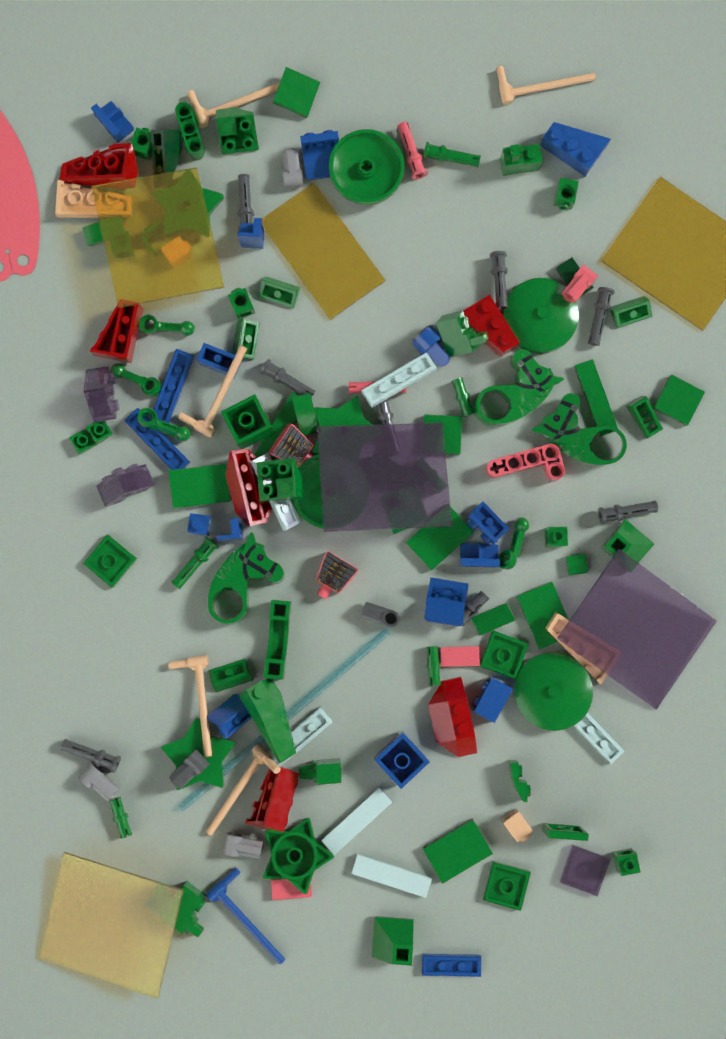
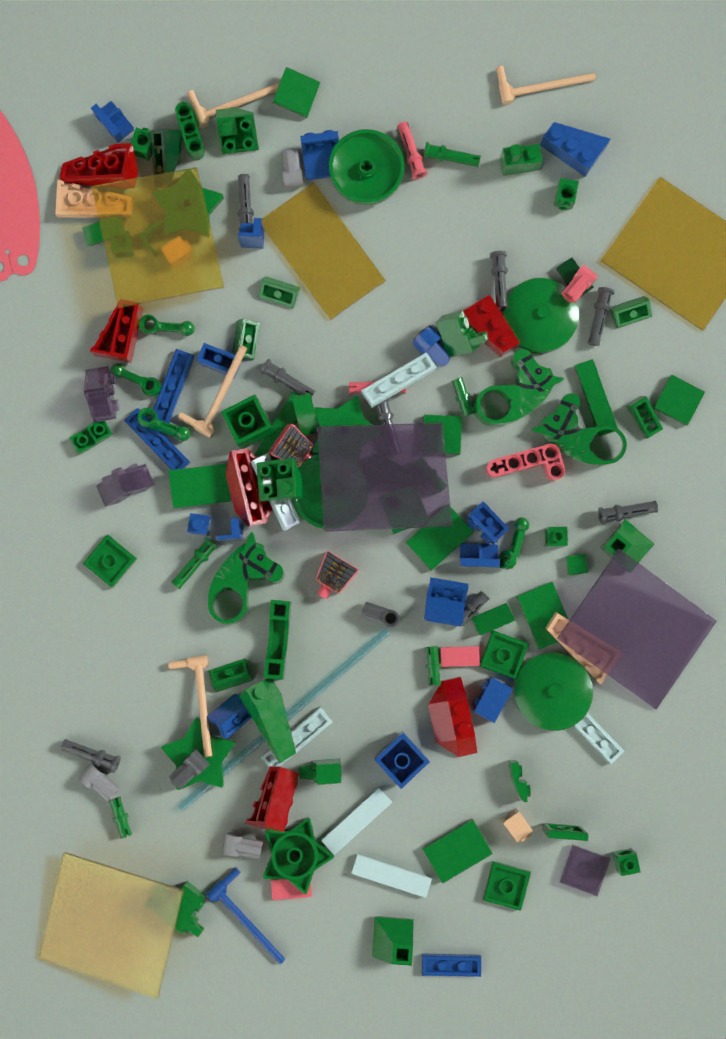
light nougat bar [206,744,281,836] -> none
green brick [228,288,255,320] -> none

